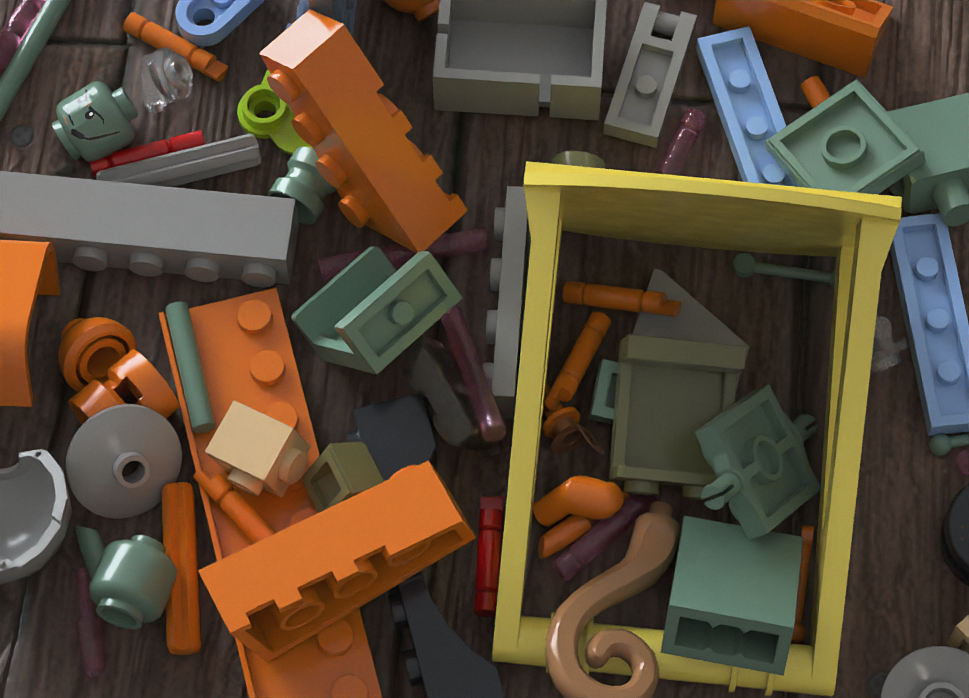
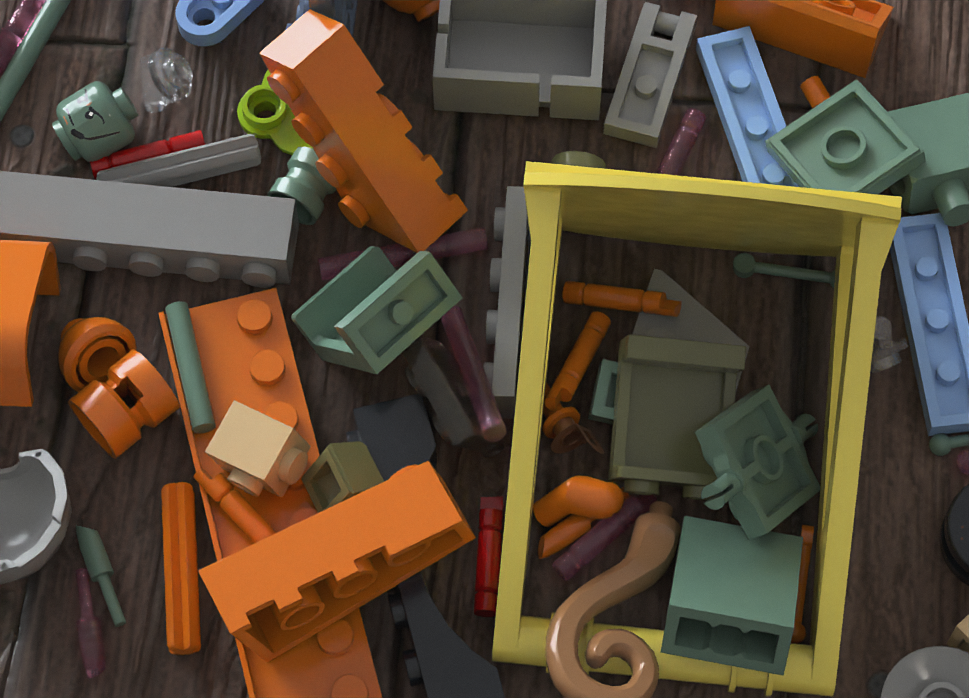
light grey dish [65,404,182,519] -> none
sand green head [89,535,177,629] -> none
orange wheel [123,12,229,82] -> none

